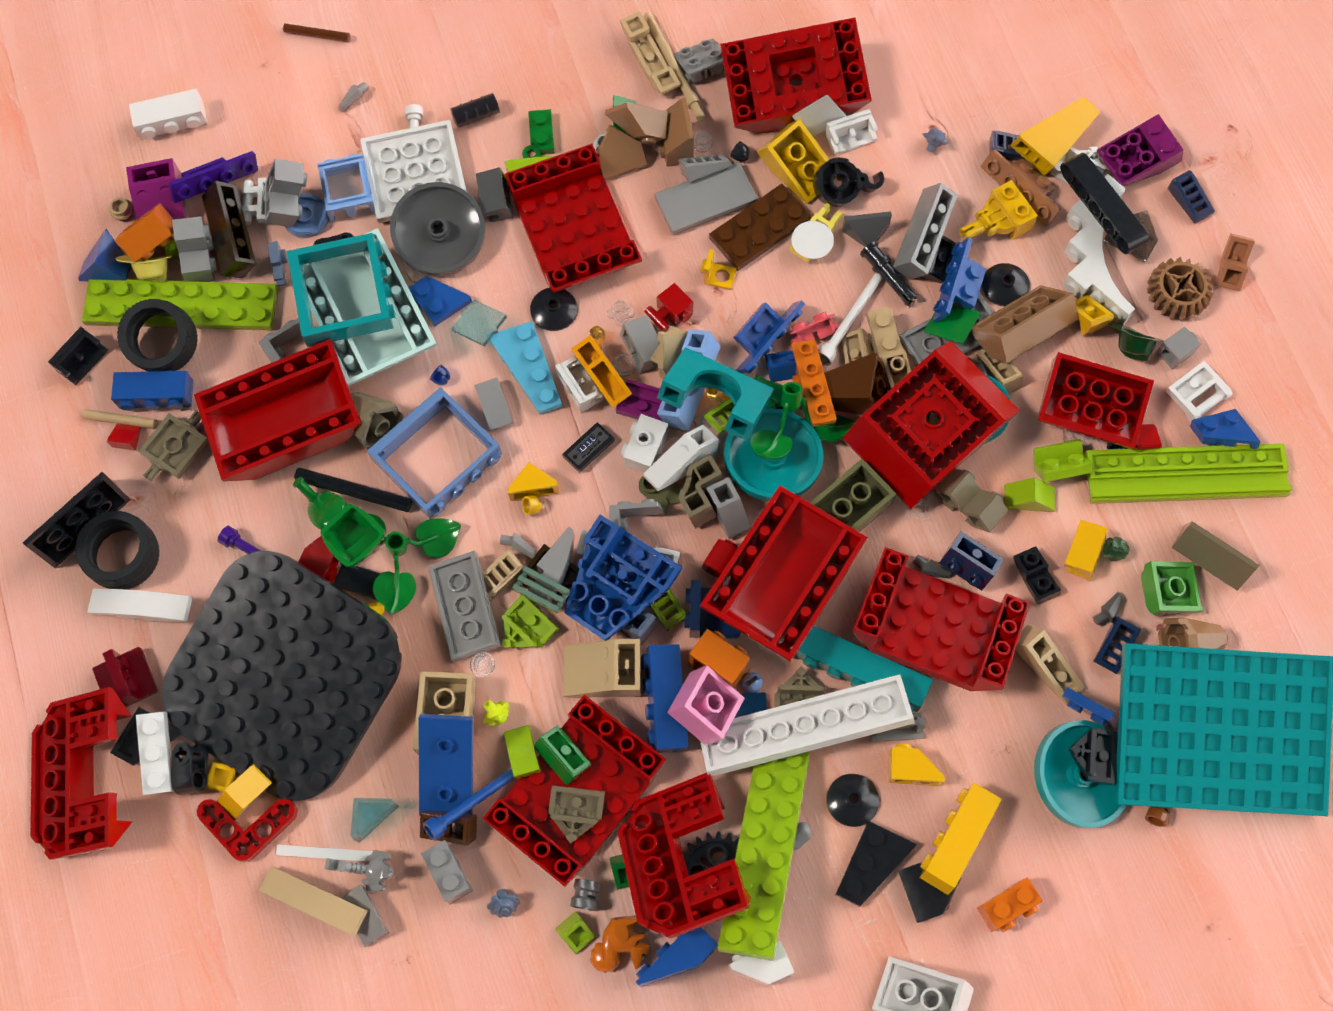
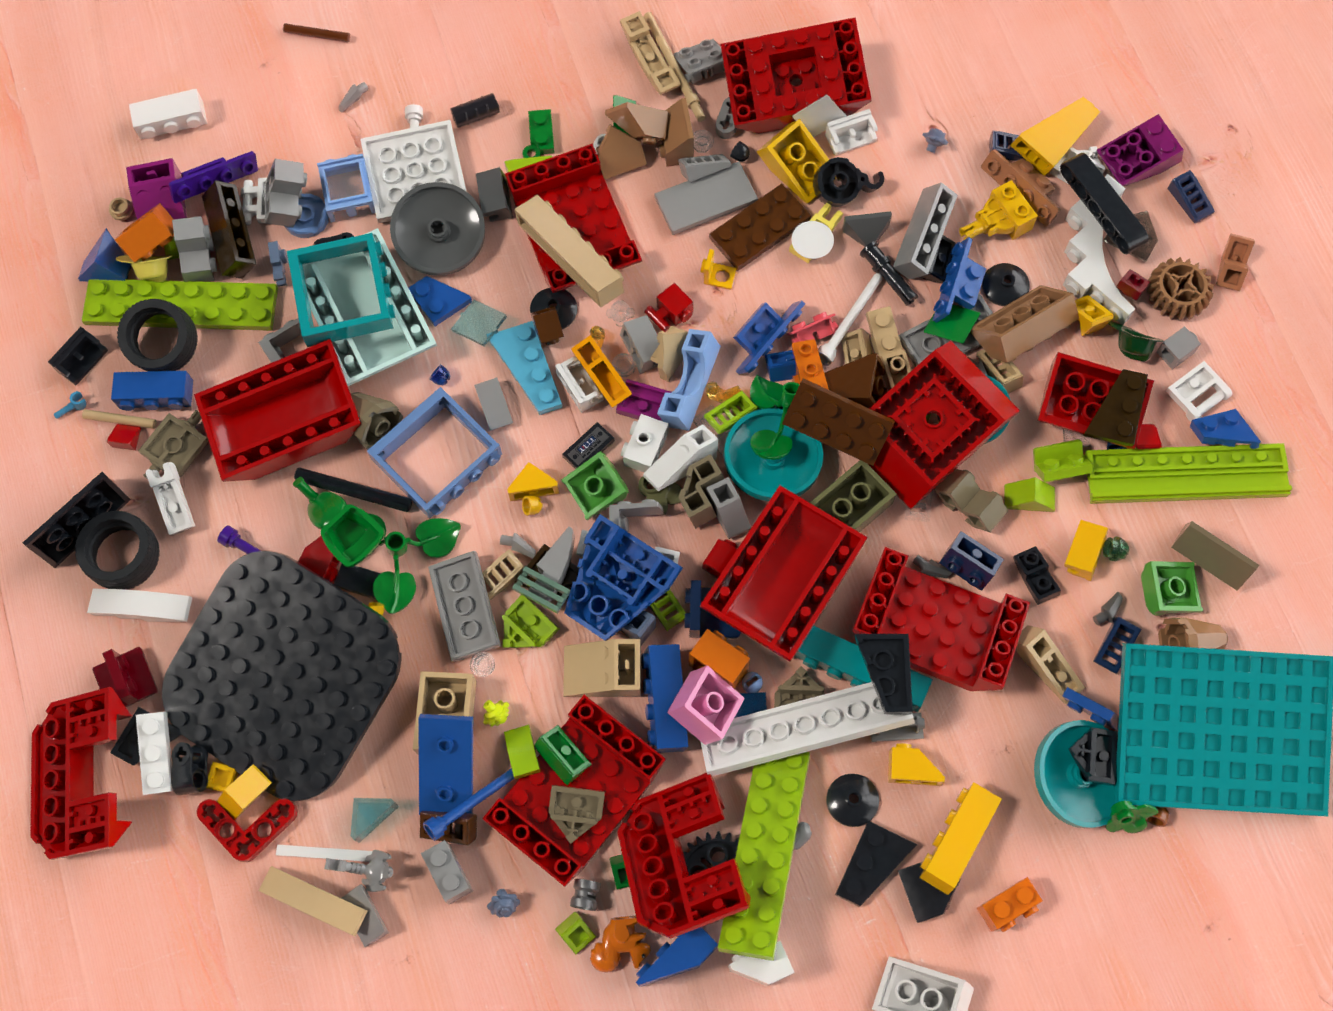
teal arch [657,347,774,441] -> none
none -> dark azure hand [53,392,86,419]
none -> white plate [146,462,196,535]
none -> tan brick [514,195,624,308]
none -> reddish brown brick [531,306,564,345]
none -> bright green slope [561,451,629,520]
none -> light grey beam [716,97,737,139]
none -> reddish brown plate [782,378,895,466]
none -> black wing [854,634,913,714]
none -> dark brown wing [1083,369,1148,447]
none -> green plate [1105,801,1158,833]
none -> dark red bracket [1116,269,1150,301]

